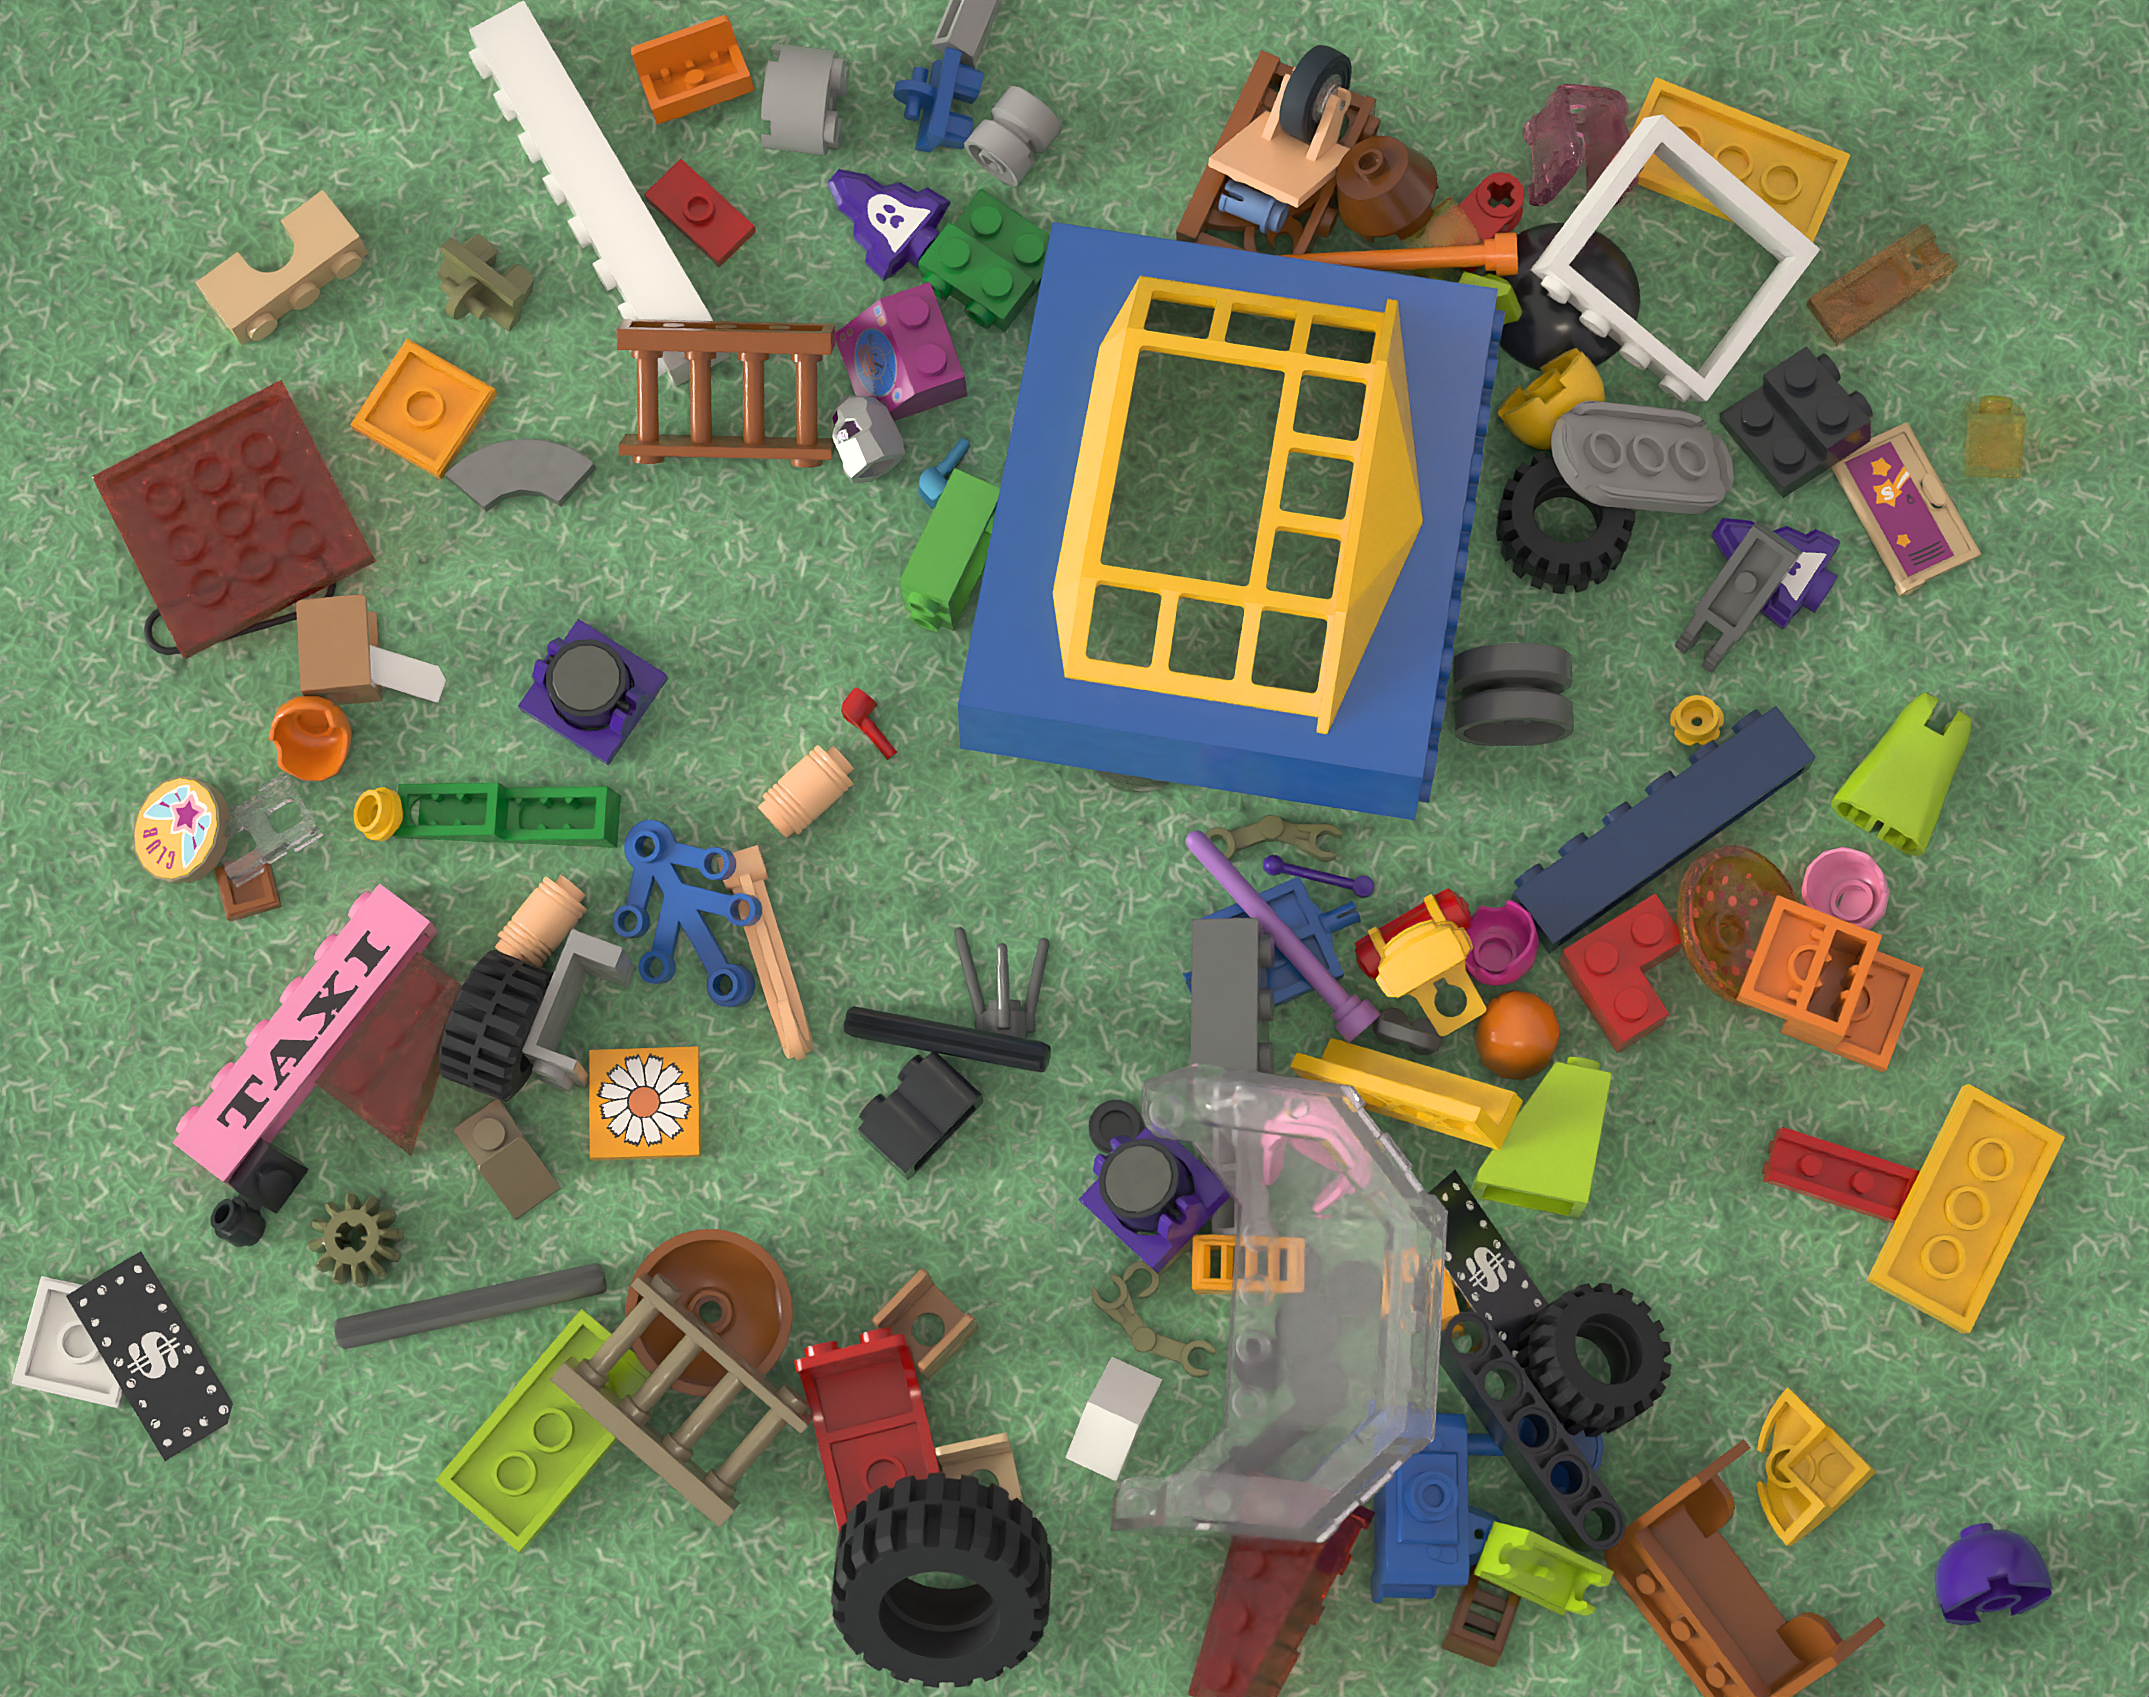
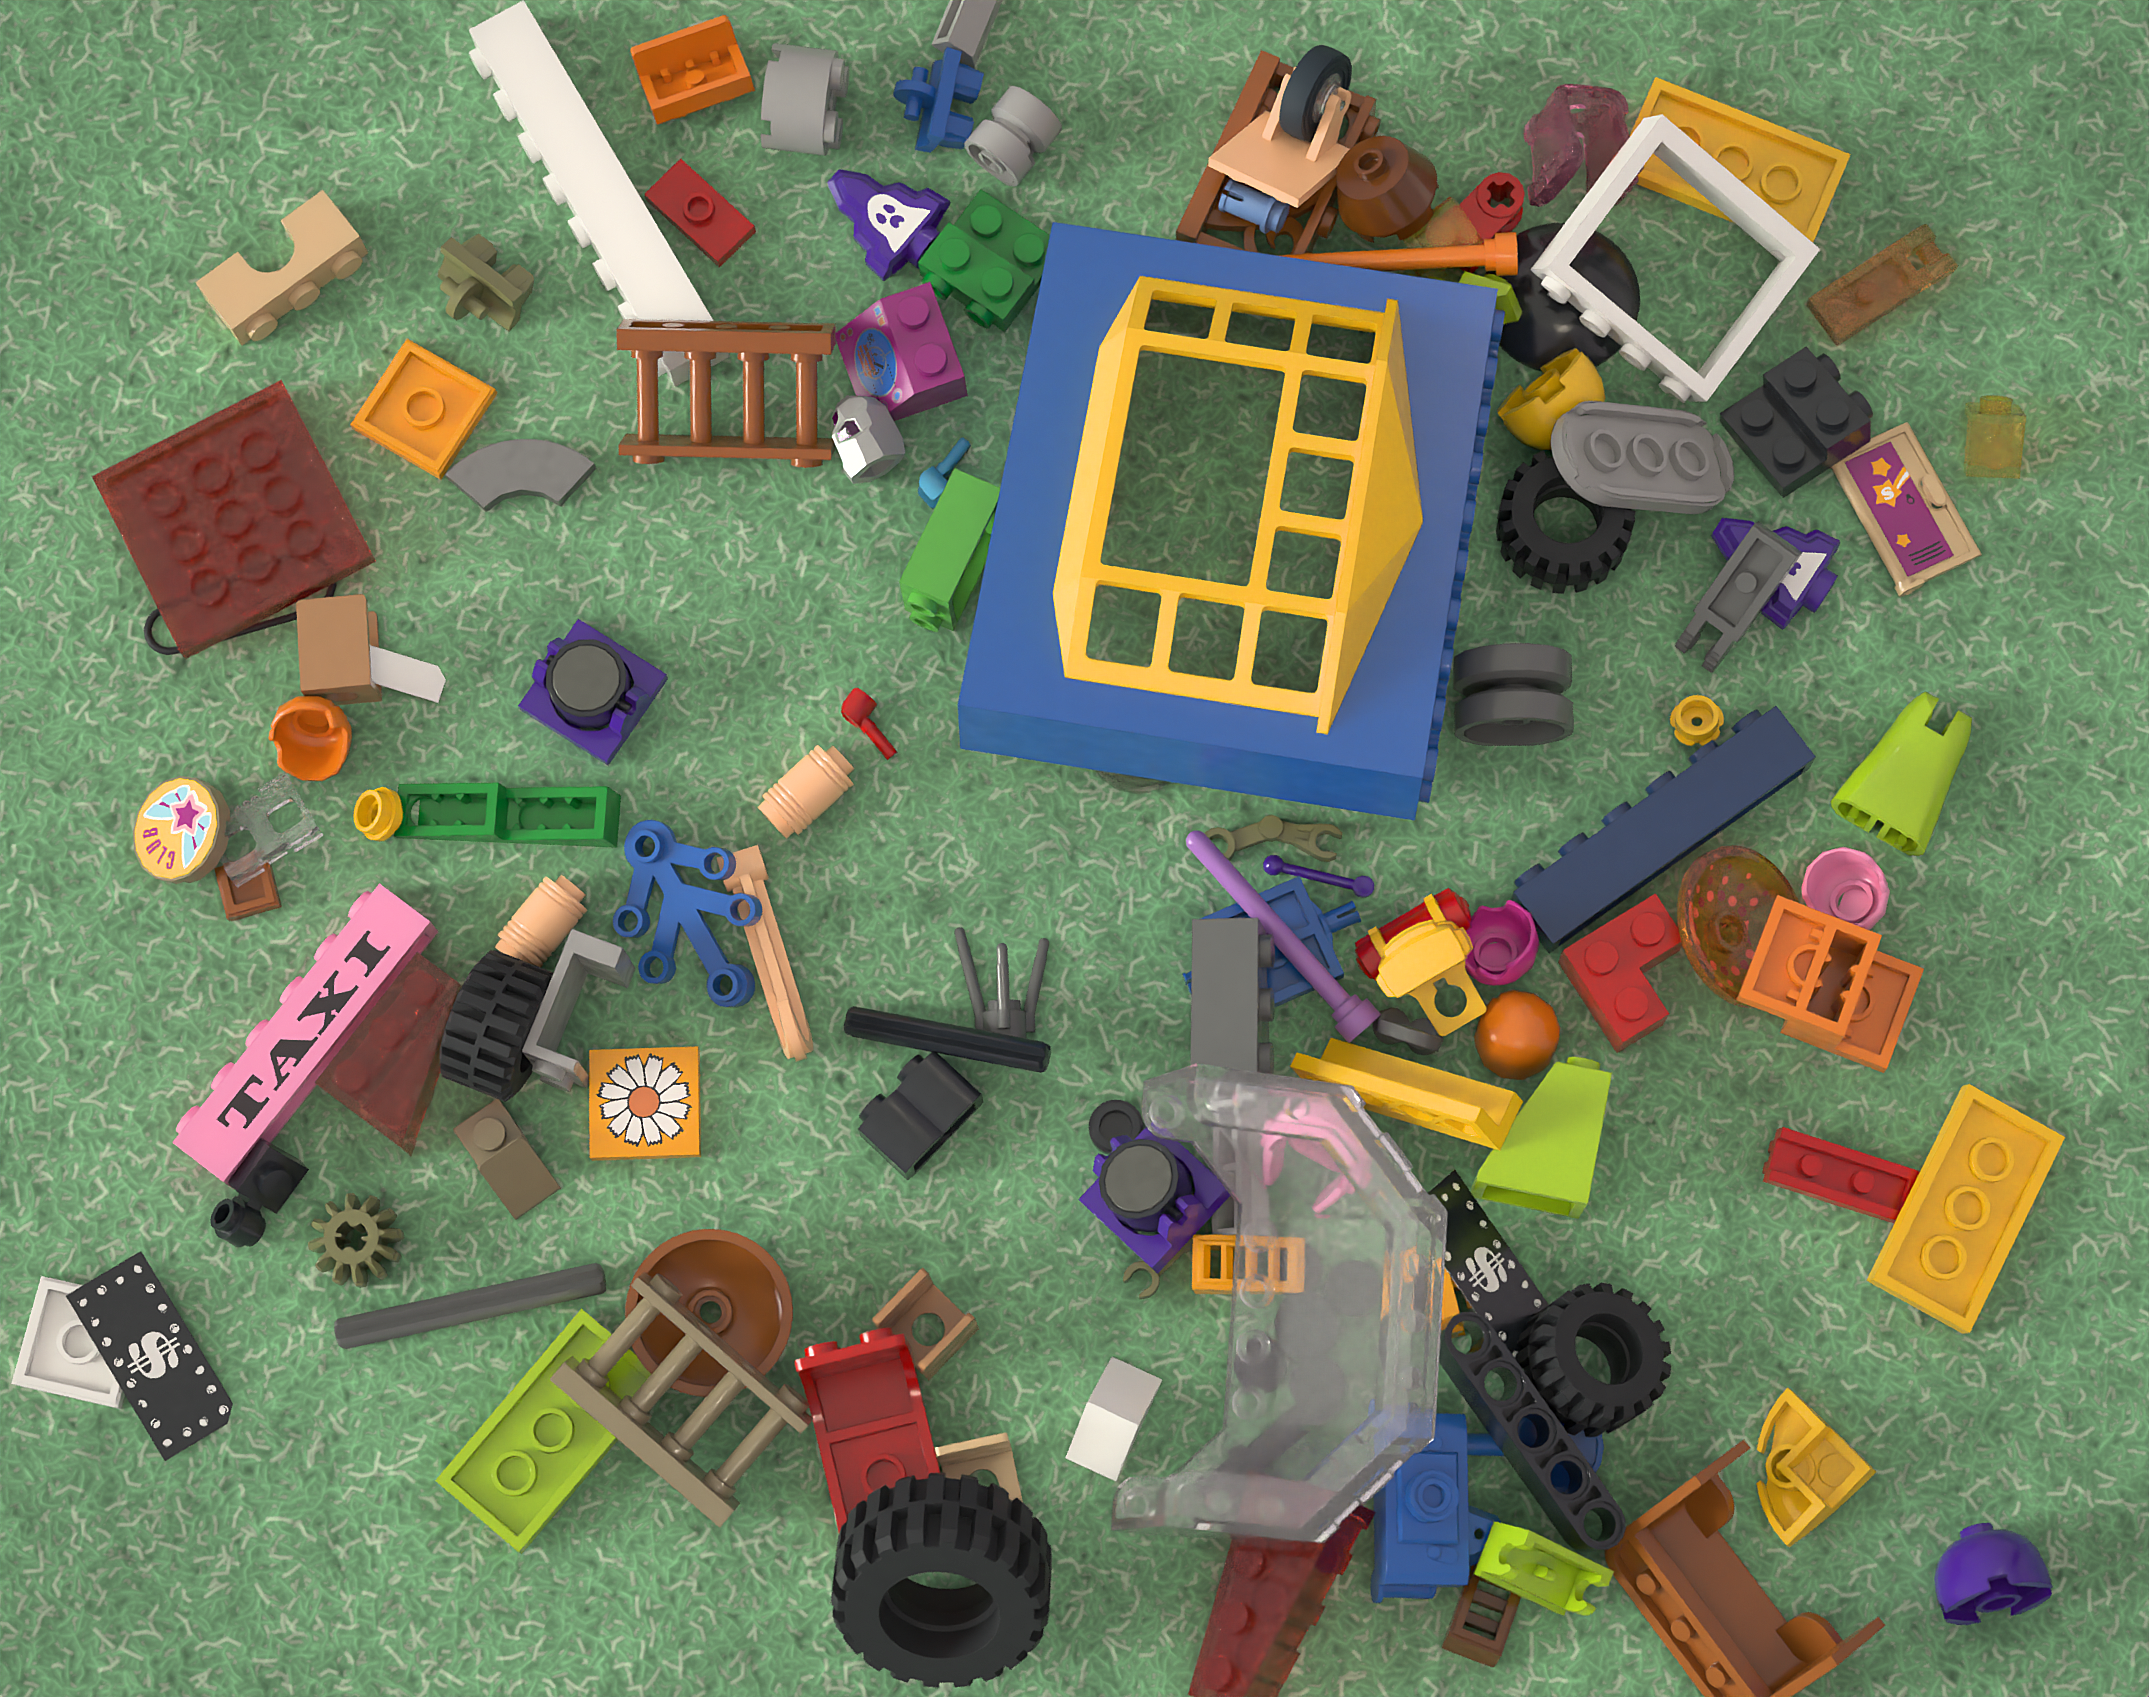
olive piece [1091,1274,1216,1378] -> none

